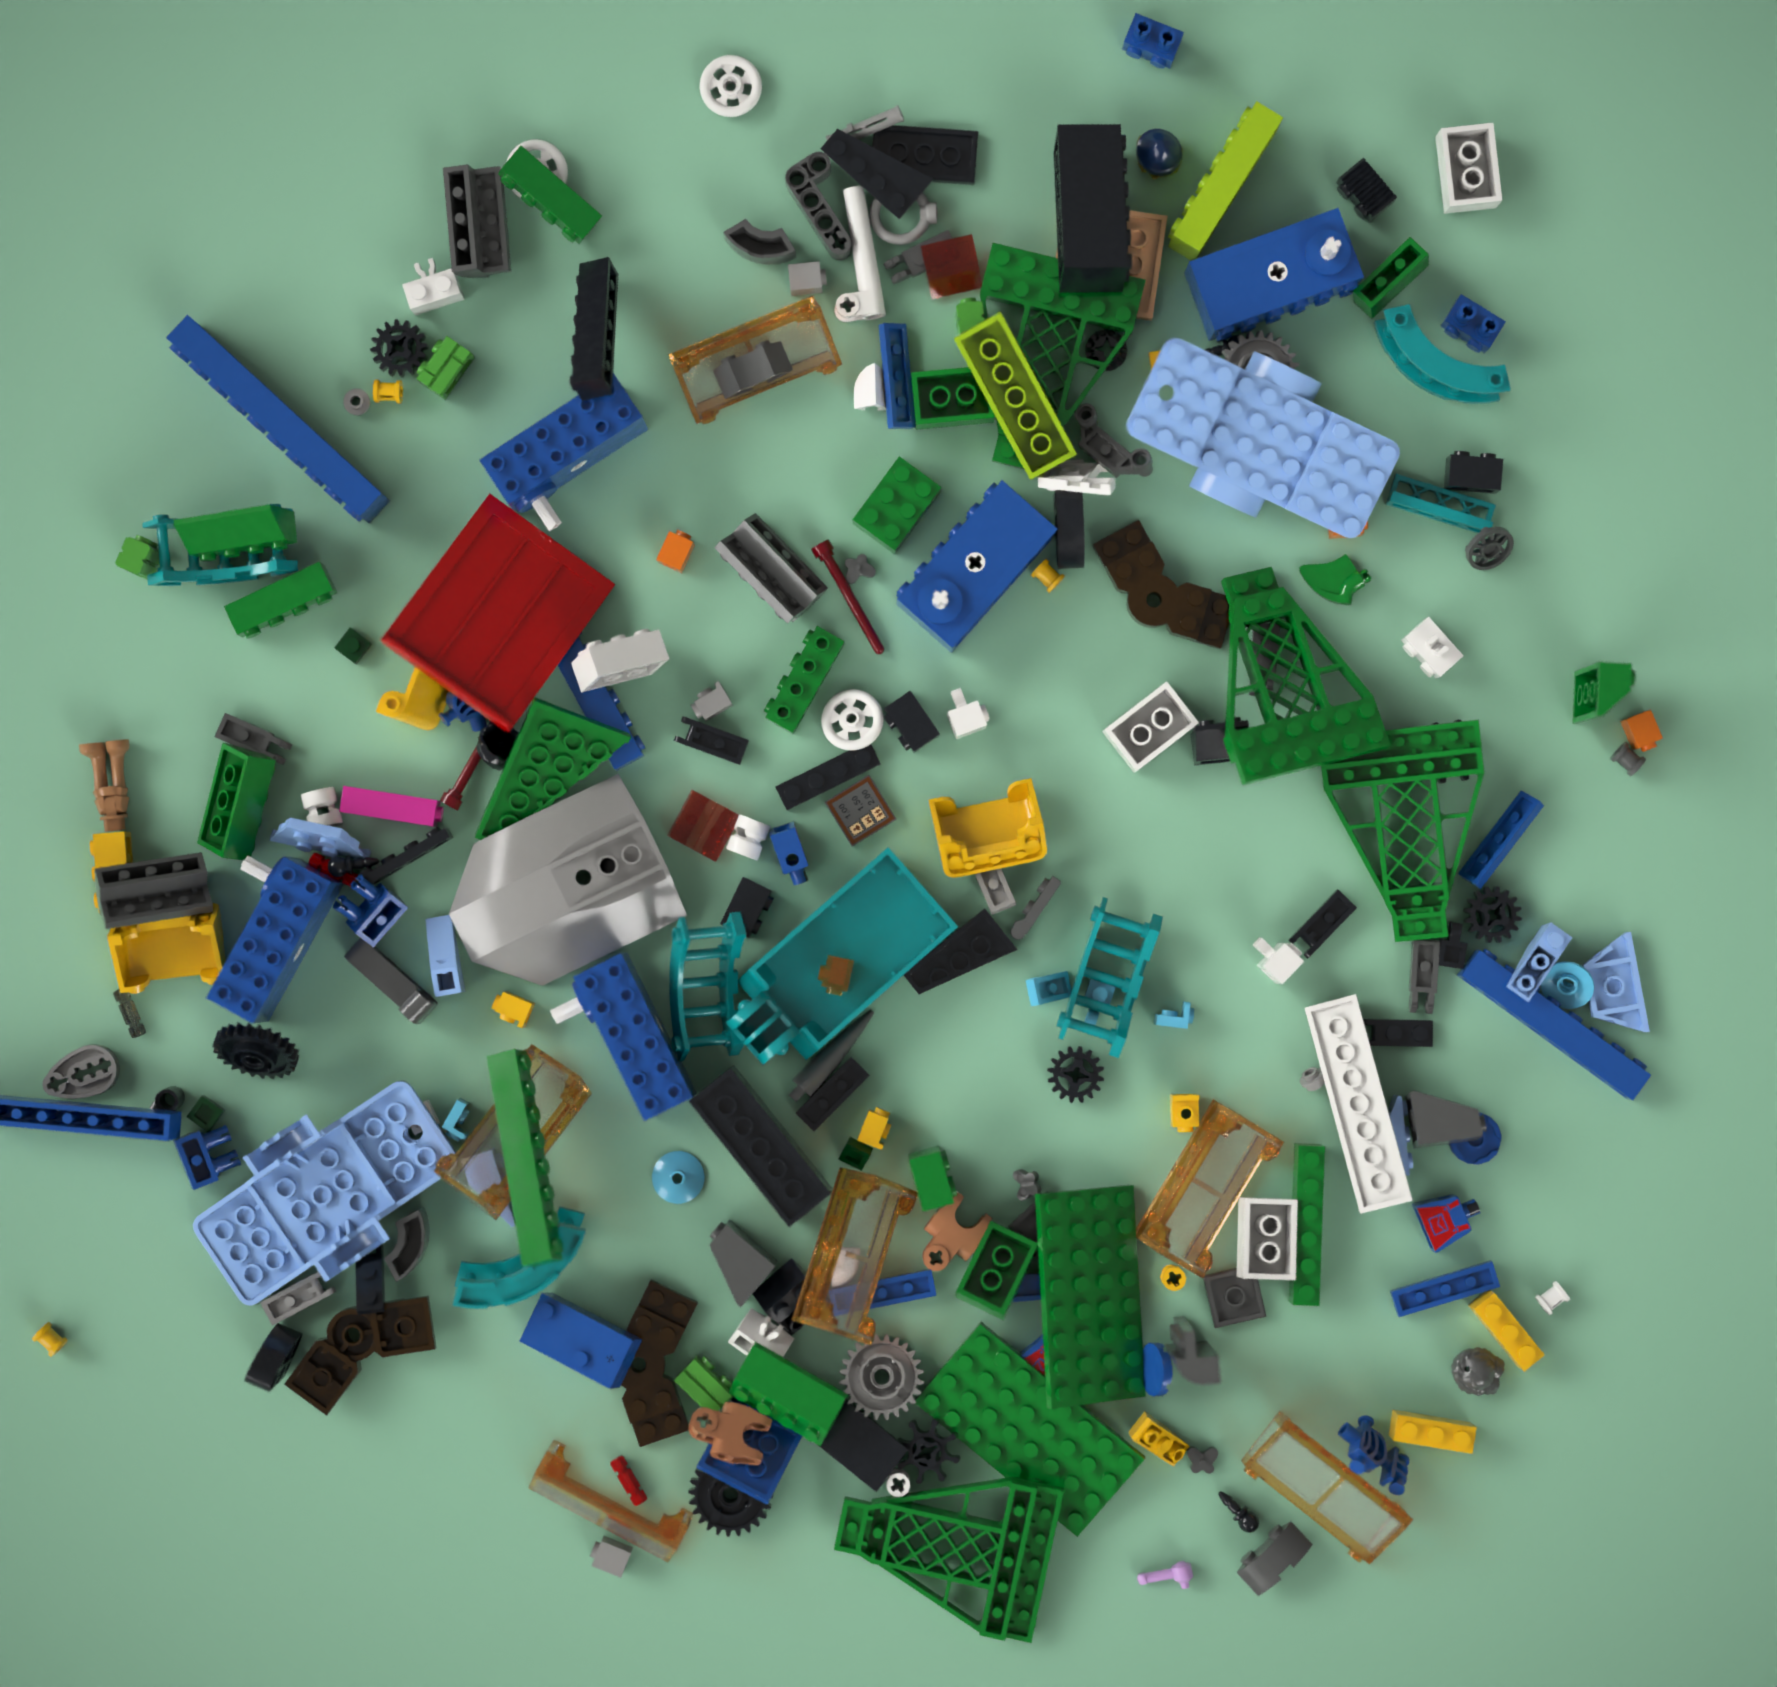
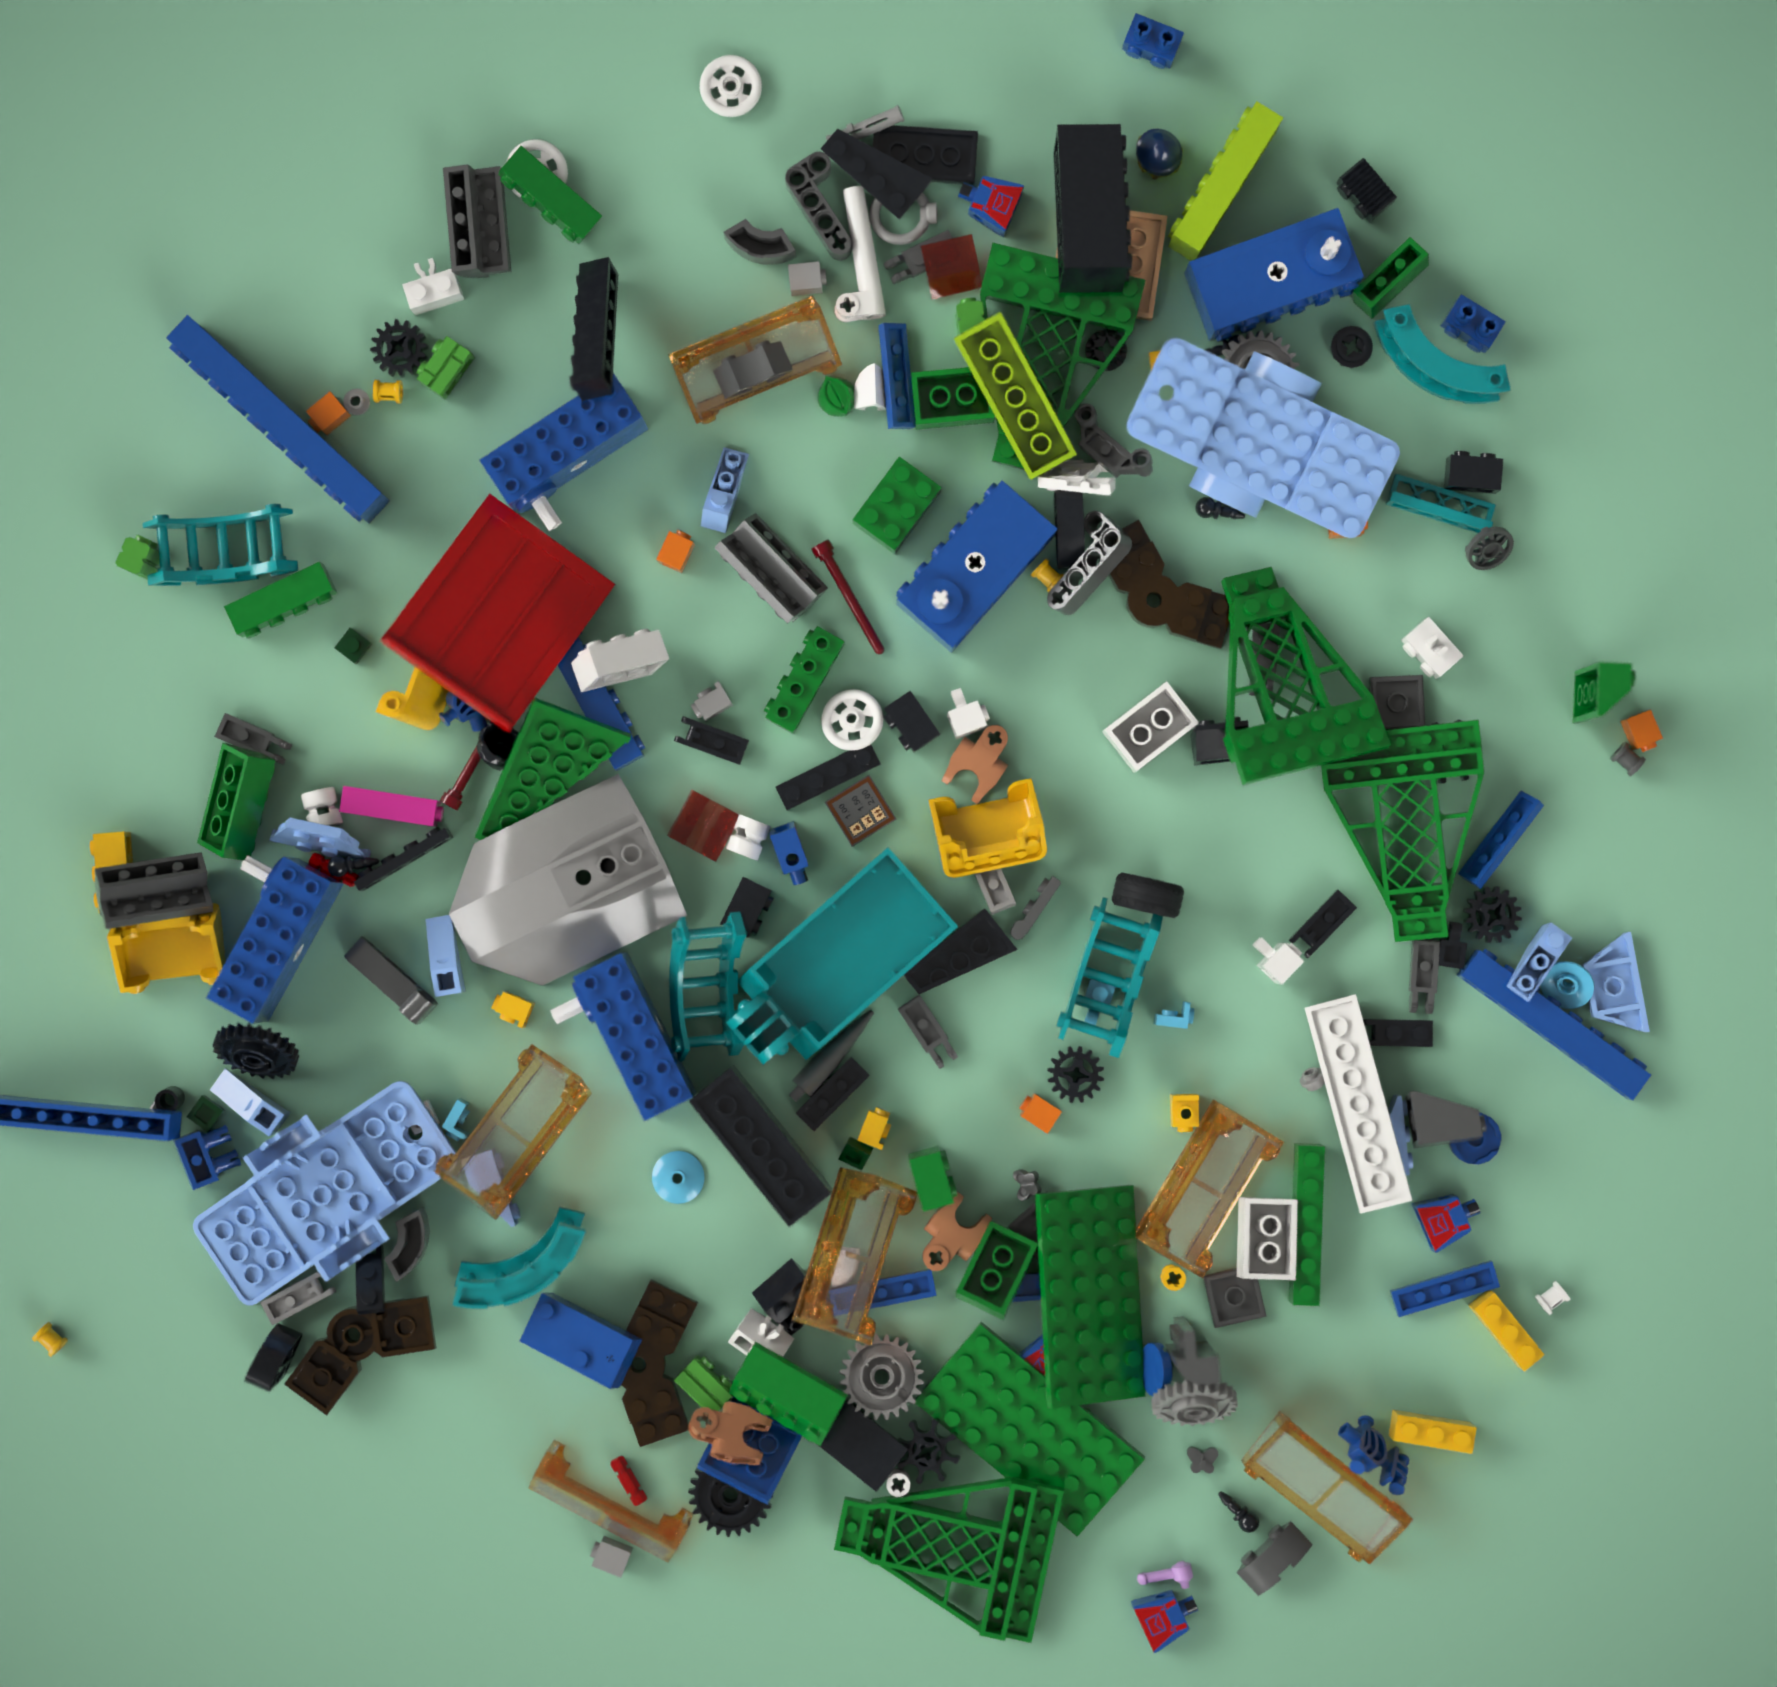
light grey piece [43,1044,120,1099] -> none
medium nougat piece [79,739,130,832] -> none
clear smoke axle [113,989,146,1038] -> none
green slope [174,504,297,561] -> none
blue brick [333,875,408,948] -> none
green brick [486,1049,564,1267] -> none
dark grey slope [709,1220,778,1307] -> none
clear orange brick [818,955,855,996] -> none
dark grey piece [845,554,876,584] -> none
medium azure slope [1026,971,1071,1006] -> none
yellow slope [1128,1411,1190,1467] -> none
green arm [1299,554,1372,605] -> none
white brick [1435,123,1502,214] -> none
dark grey hair [1451,1347,1505,1396] -> none
none -> light blue slope [210,1068,290,1136]
none -> orange brick [306,391,351,436]
none -> light blue slope [701,447,749,533]
none -> green hat [818,376,854,416]
none -> dark grey hinge [898,995,958,1069]
none -> nougat piece [941,725,1008,804]
none -> torso [958,176,1024,237]
none -> orange brick [1019,1093,1062,1134]
none -> dark grey beam [1047,511,1132,615]
none -> black tyre [1112,872,1184,918]
none -> torso [1131,1590,1198,1653]
none -> light grey gear [1151,1380,1238,1426]
none -> black bar [1195,497,1245,519]
none -> black gear [1330,326,1373,369]
none -> dark grey tile [1369,675,1425,729]

